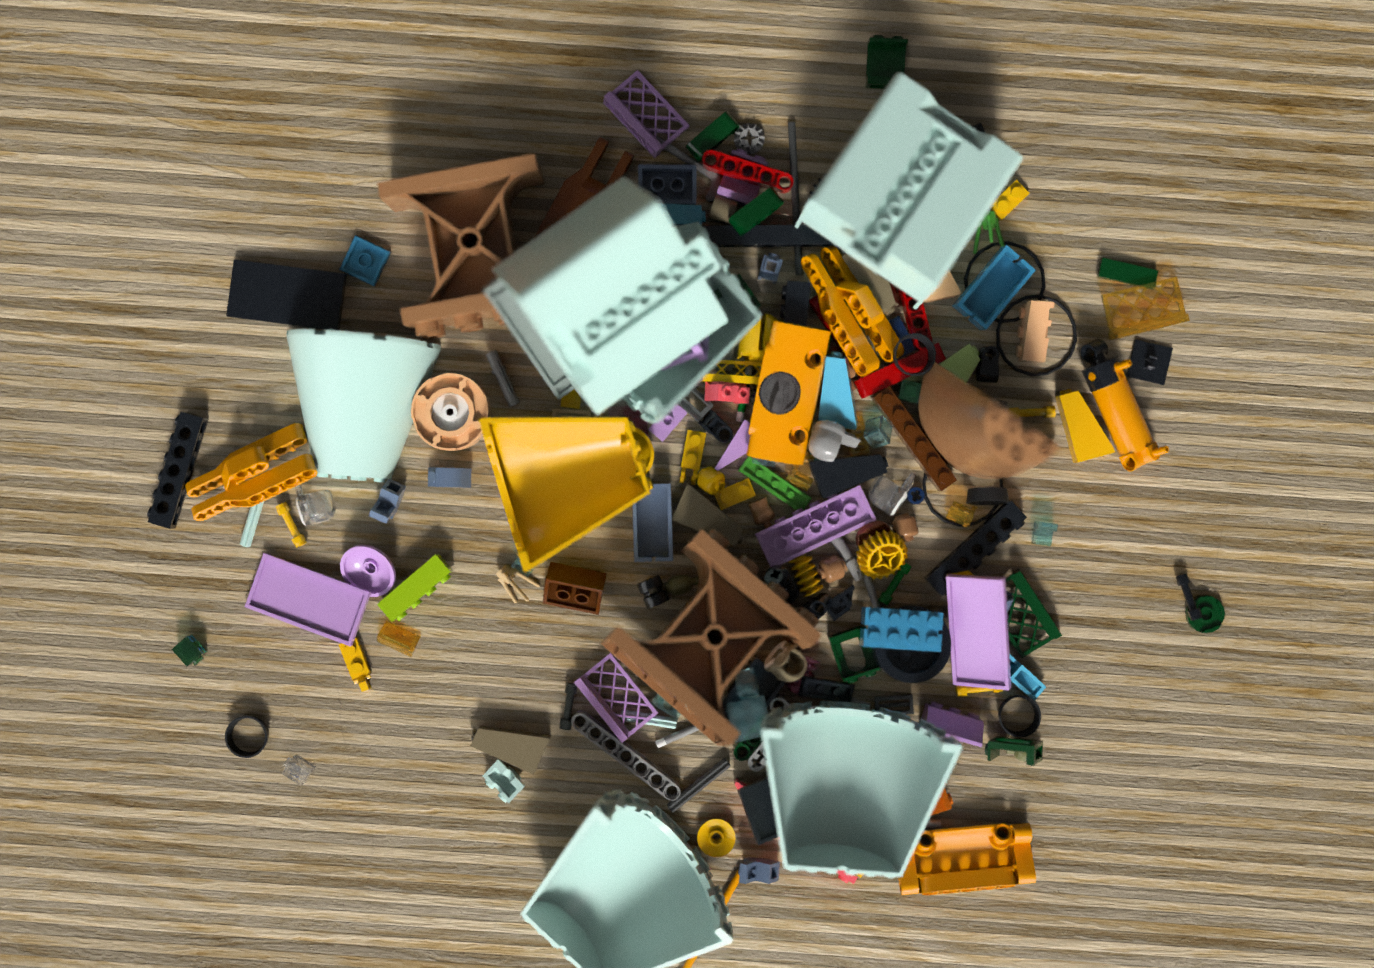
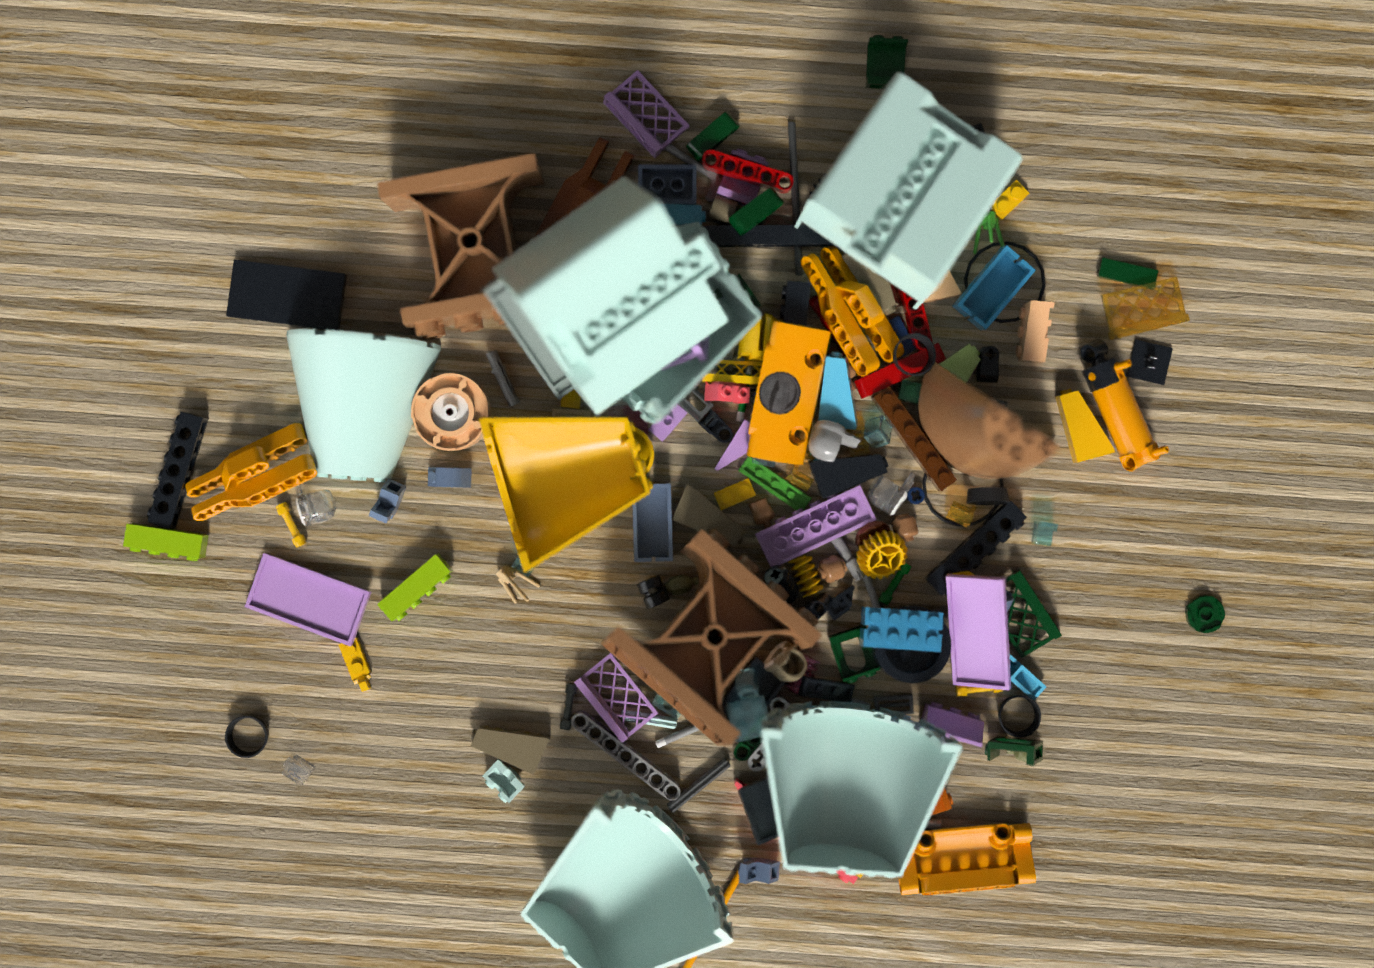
clear green brick [172,635,207,667] -> none
light aqua axle [240,501,264,547] -> none
dark azure tile [339,235,391,287] -> none
lavender dish [340,545,396,597] -> none
clear yellow slope [377,621,421,657] -> none
reddish brown slope [543,562,607,615] -> none
yellow hinge [679,430,706,485] -> none
yellow head [697,466,725,495] -> none
yellow dish [697,819,736,857] -> none
light grey gear [734,123,765,154] -> none
sand blue window [758,253,783,284] -> none
black piece [996,295,1077,376] -> none
yellow bar [1007,406,1056,419] -> none
black bar [1176,573,1203,621] -> none
none -> lime brick [123,523,209,561]

